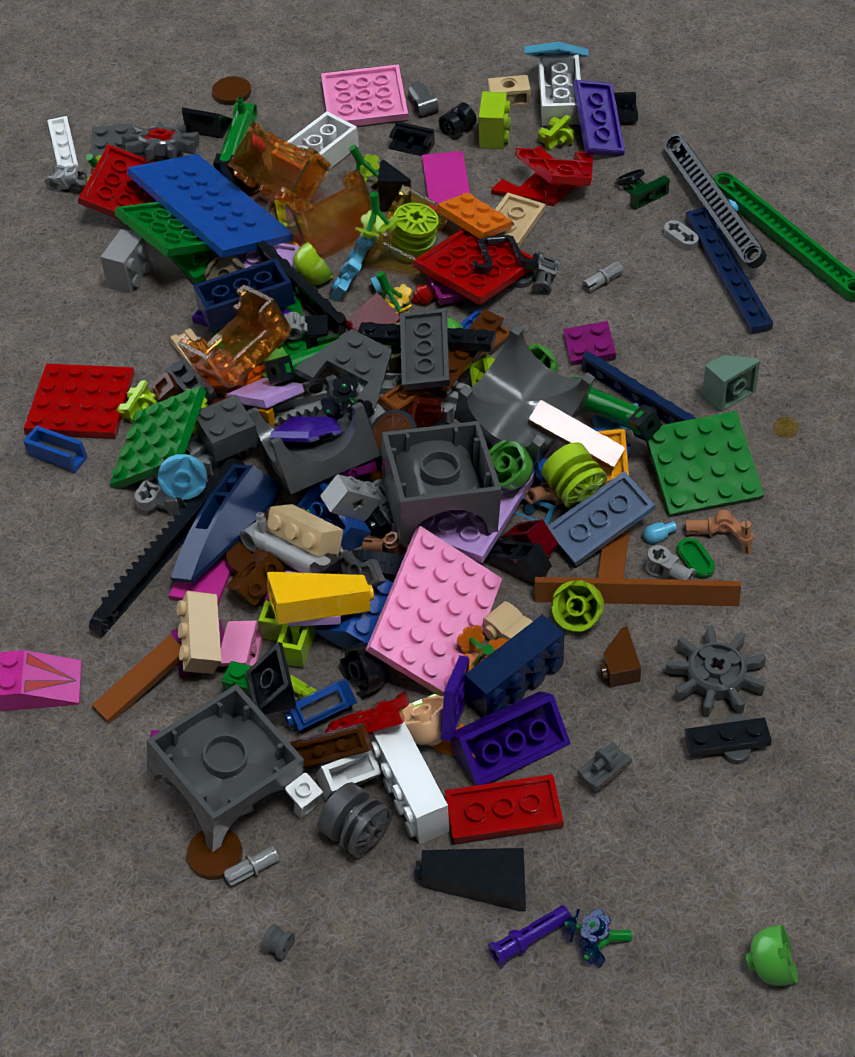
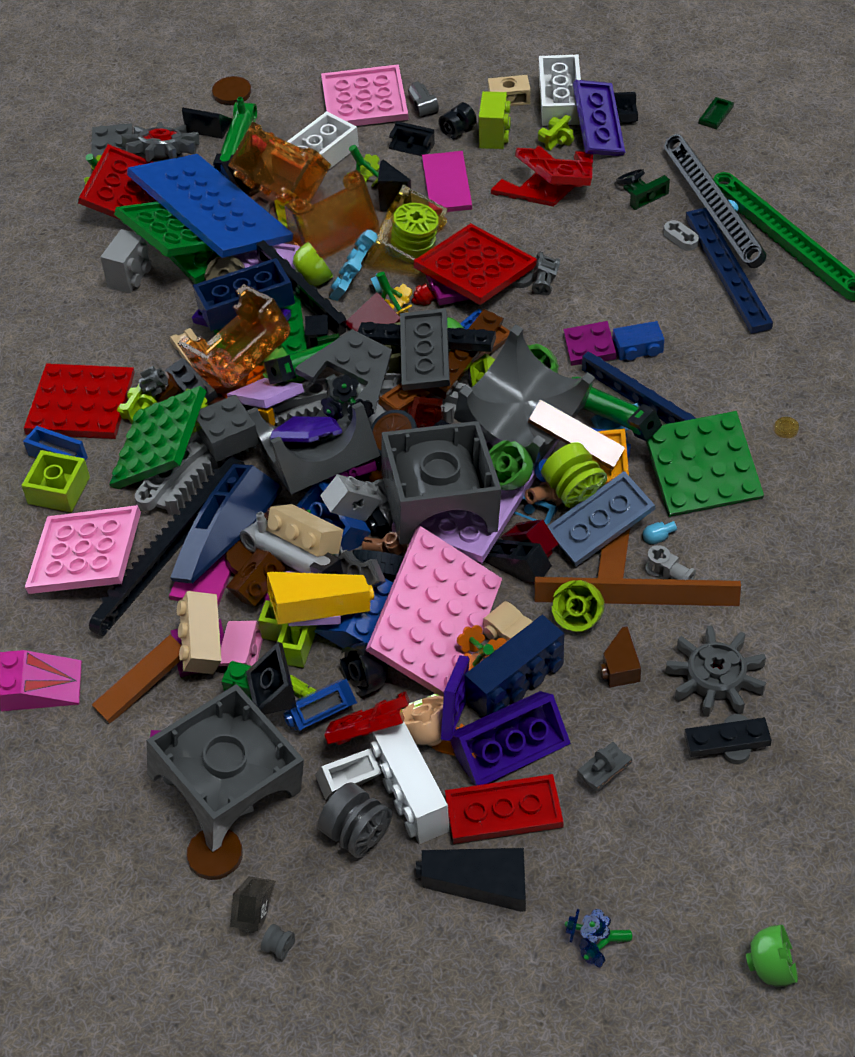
light grey connector [45,165,87,192] -> none
white tile [47,116,79,170] -> none
medium azure tile [158,454,207,500] -> none
light grey axle [224,846,280,885] -> none
light grey gear [279,312,307,340] -> none
white bracket [285,773,323,819] -> none
reddish brown tile [289,723,373,768] -> none
lime plant [355,192,399,239] -> none
orange plate [436,193,513,239] -> none
black piece [472,235,538,275] -> none
dark purple pin [488,905,572,967] -> none
tan plate [494,192,546,248] -> none
medium azure tile [524,42,588,58] -> none
light grey axle [582,262,624,293] -> none
green tile [677,538,715,579] -> none
nougat pin [686,509,754,554] -> none
sand green slope [702,355,760,412] -> none
none -> lime brick [21,450,90,513]
none -> bright pink plate [25,505,141,594]
none -> dark grey gear [139,366,168,397]
none -> clear smoke slope [230,876,276,933]
none -> blue brick [612,321,664,360]
none -> dark green tile [698,97,734,130]

